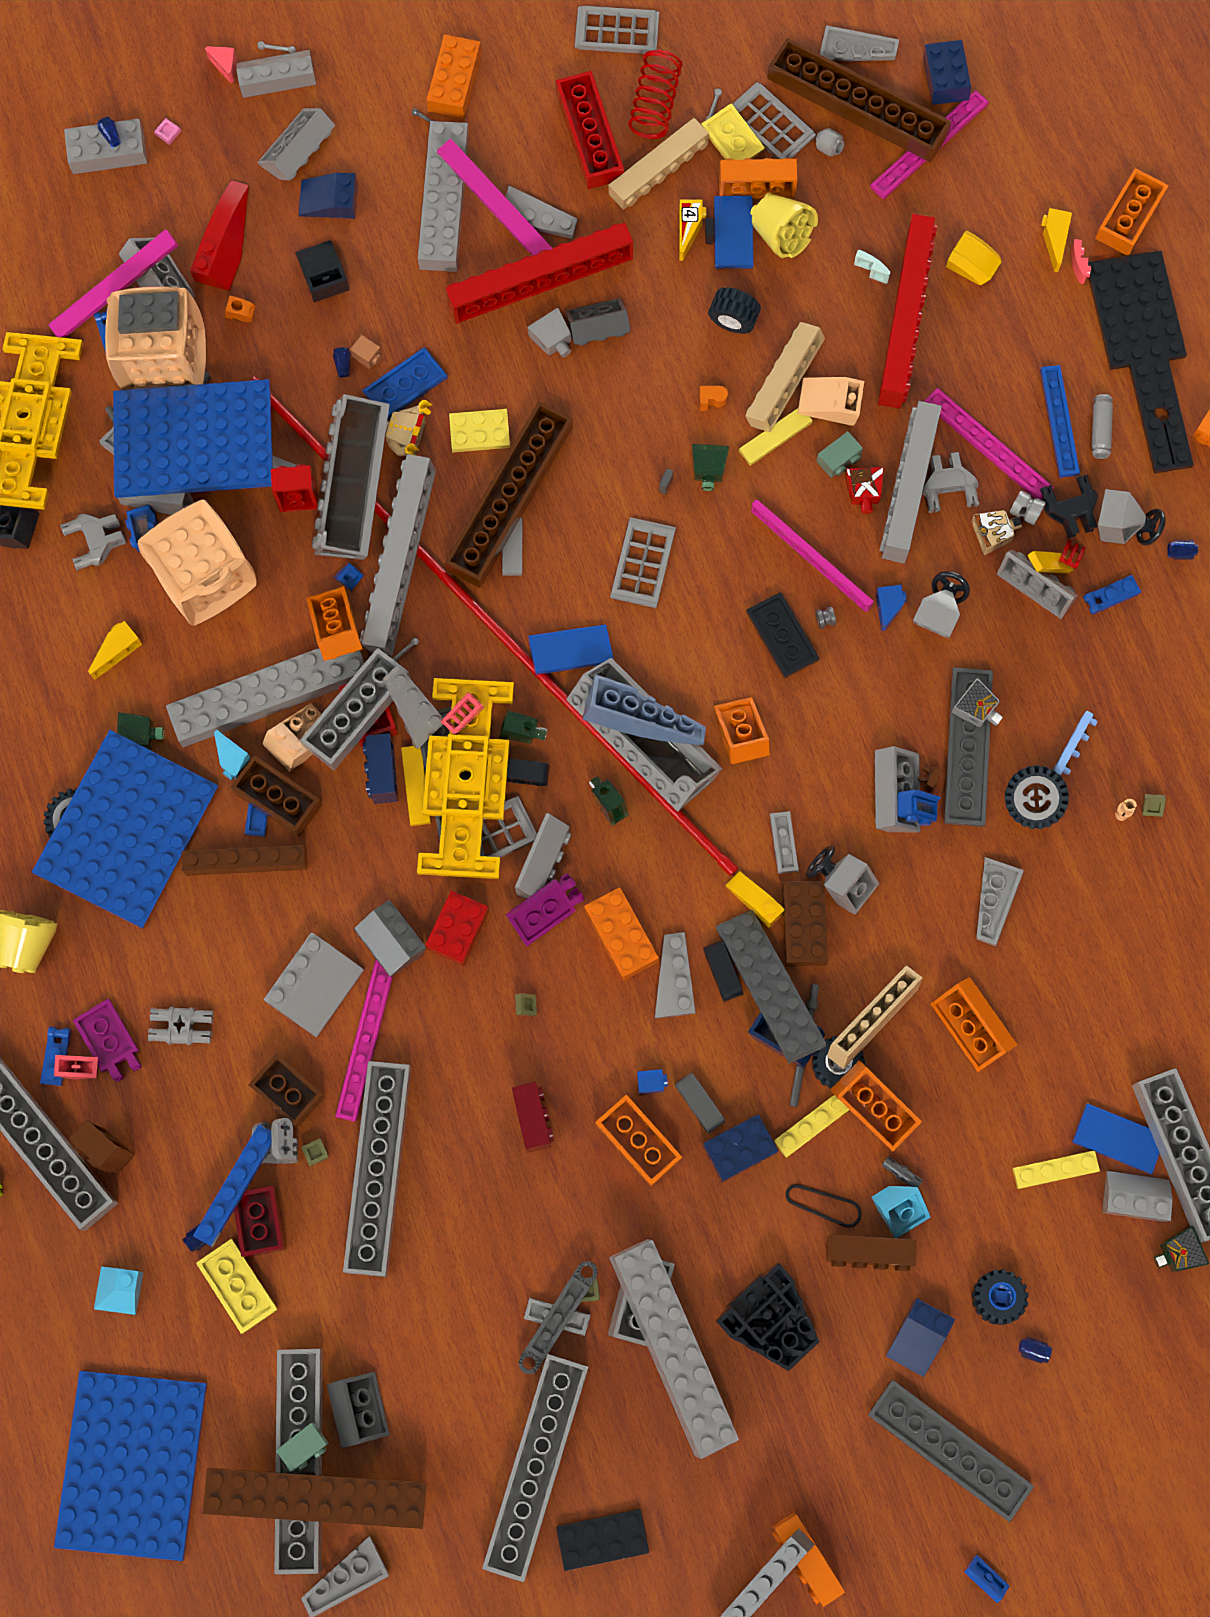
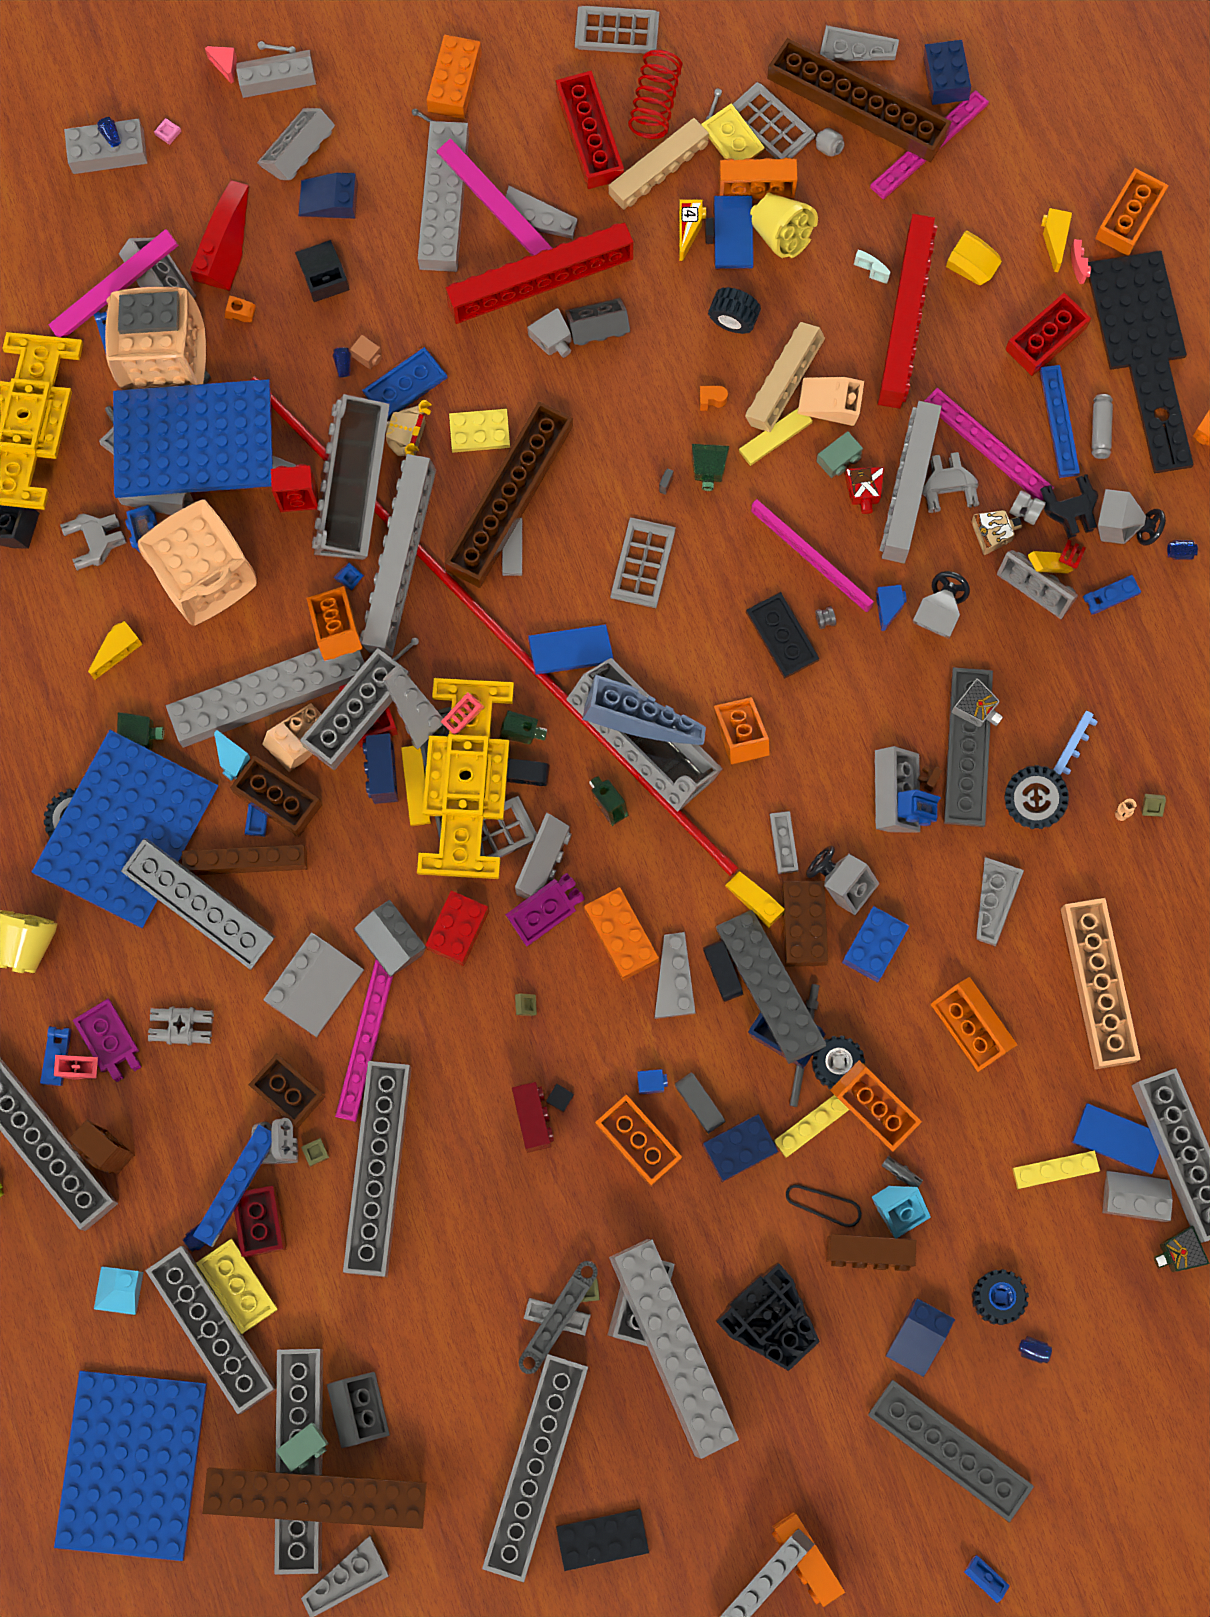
tan brick [827,965,923,1069] -> none
none -> plate [121,838,276,970]
none -> light grey brick [145,1246,277,1414]
none -> black tile [546,1084,574,1113]
none -> blue brick [842,906,909,983]
none -> red brick [1005,293,1091,376]
none -> light nougat brick [1061,898,1141,1069]

